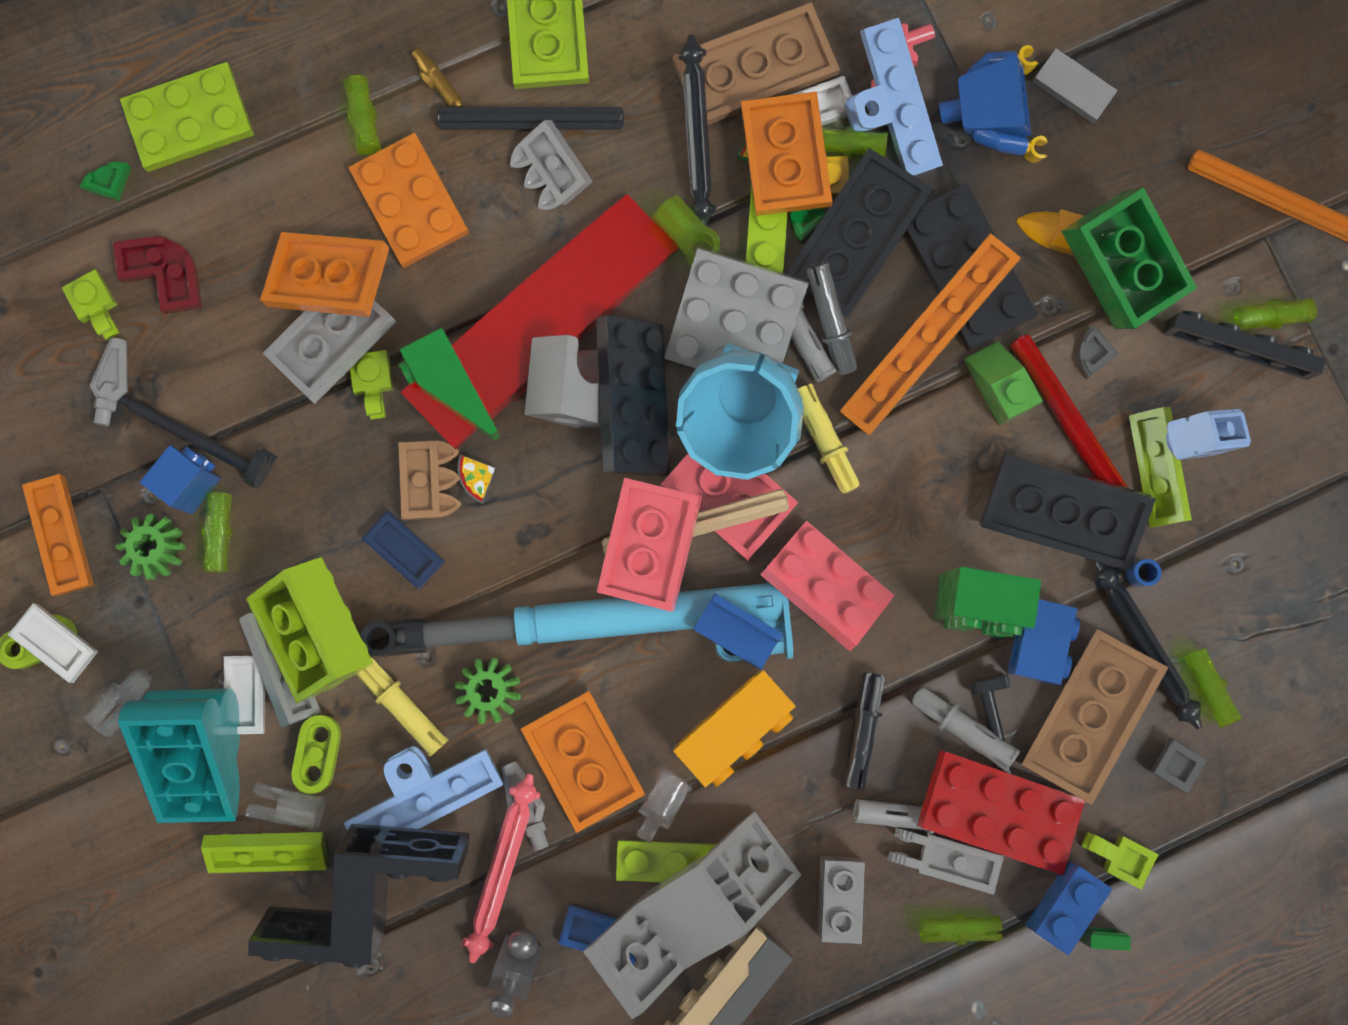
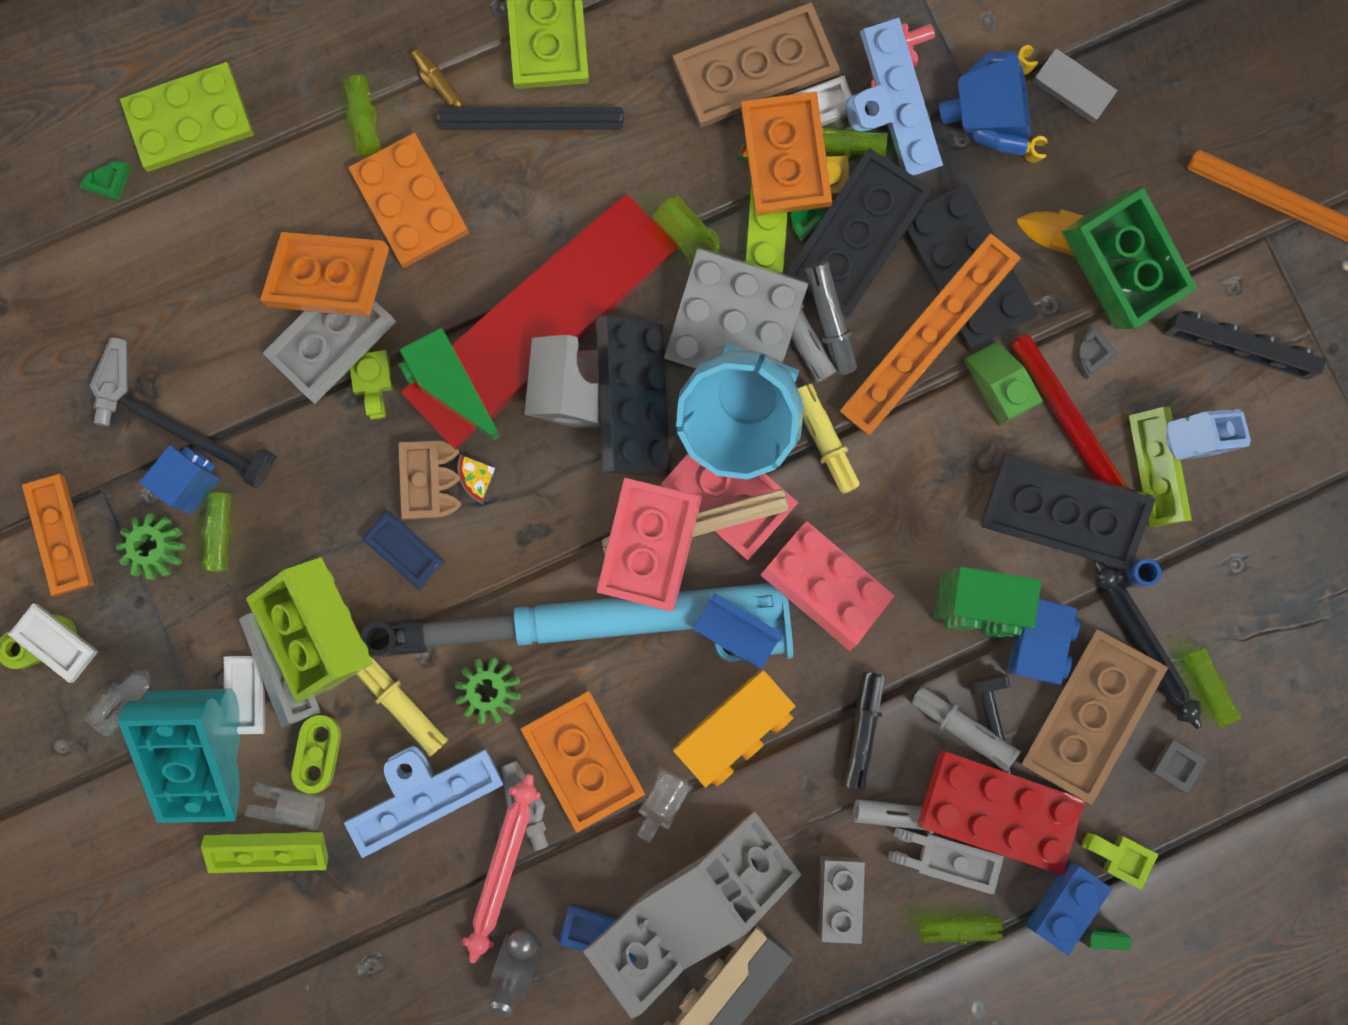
lime plate [62,269,120,341] -> none
dark red plate [113,236,202,314] -> none
black bracket [248,824,470,968] -> none
light grey plate [510,120,593,210] -> none
lime plate [616,839,716,882] -> none
black wheel [678,34,716,229] -> none
clear neon green pin [1233,298,1317,331] -> none

